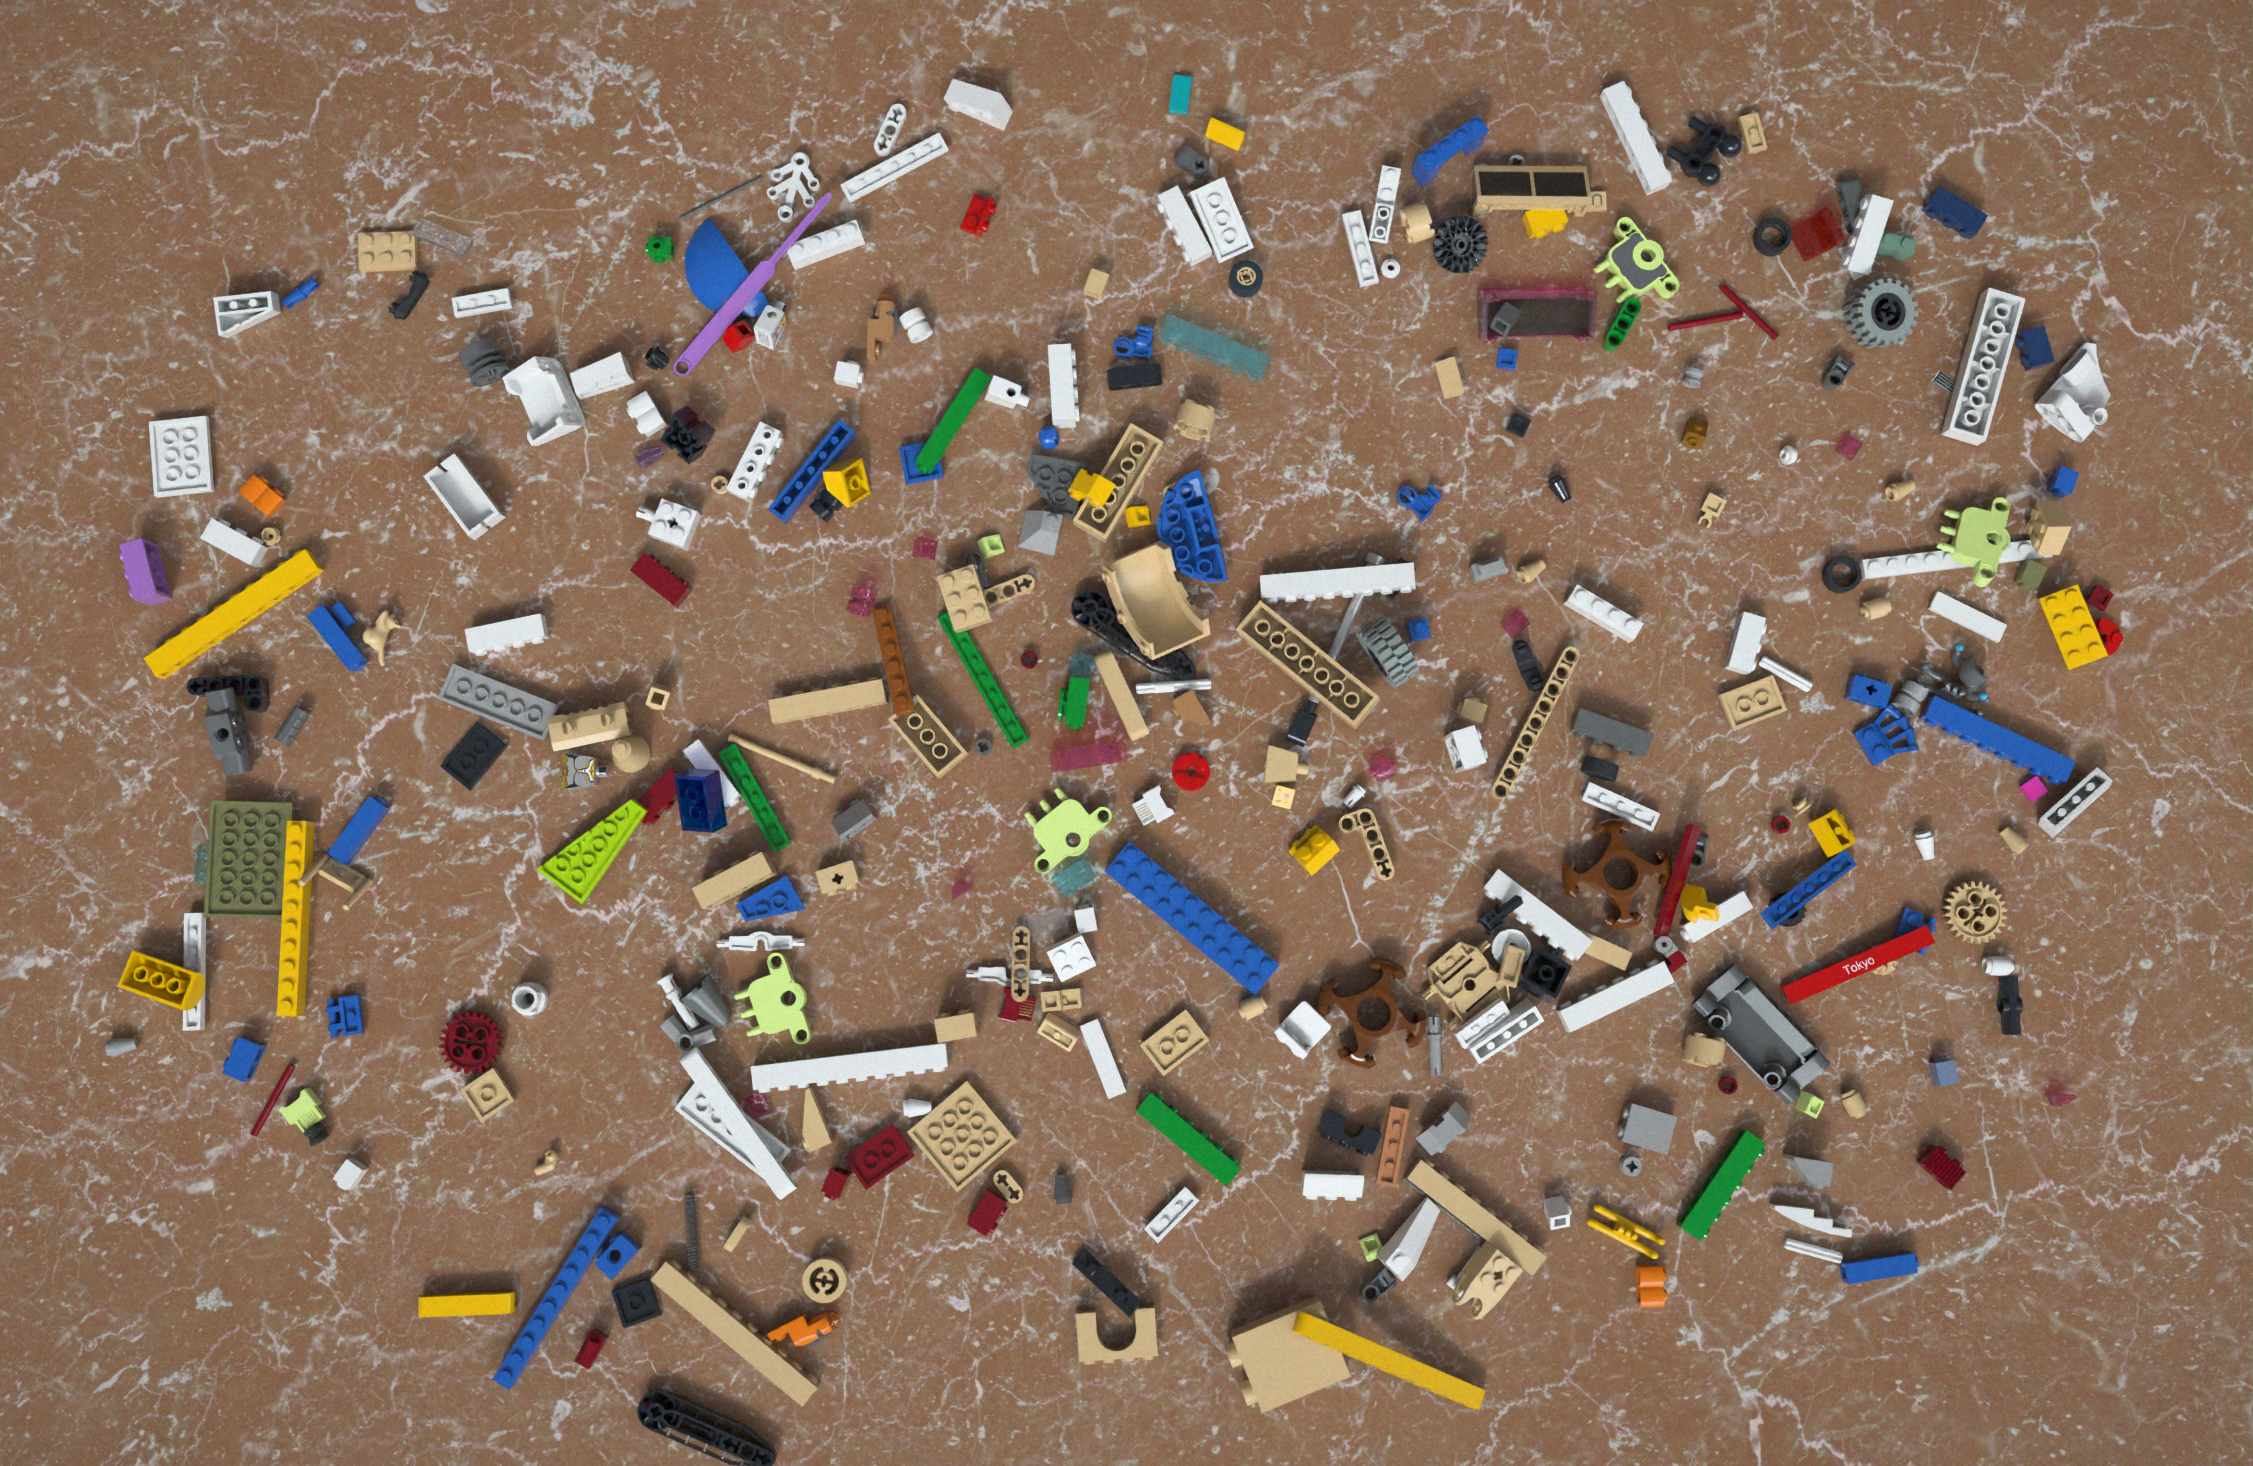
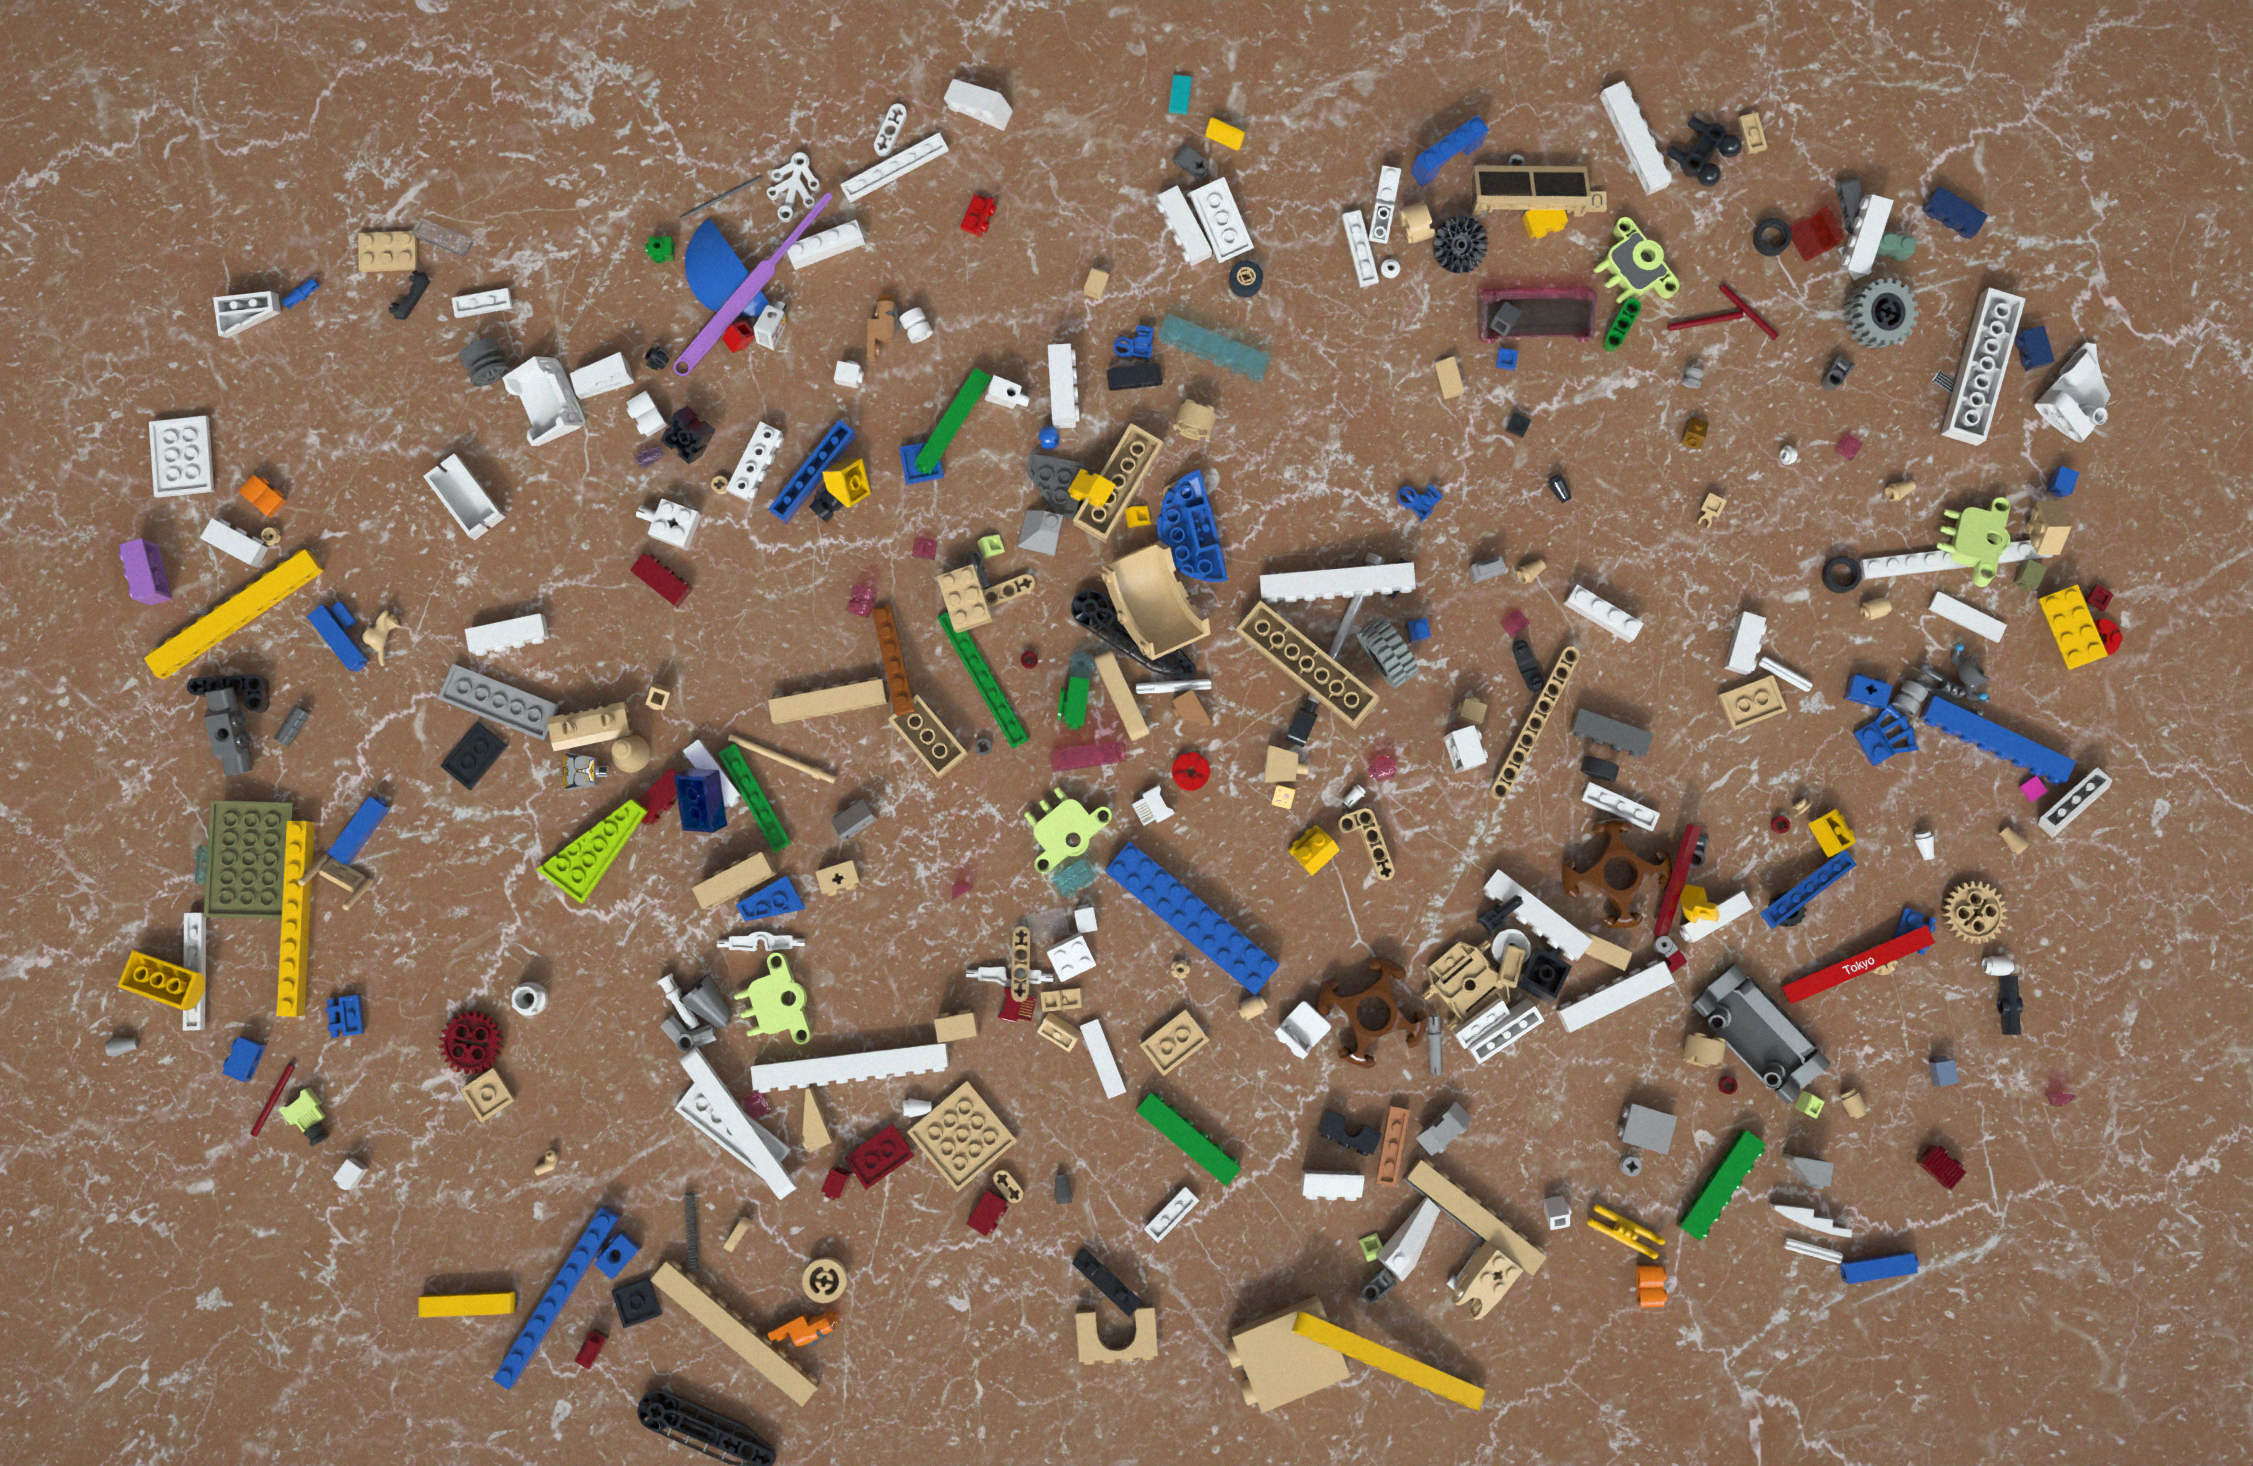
none -> tan plate [1171,960,1190,979]

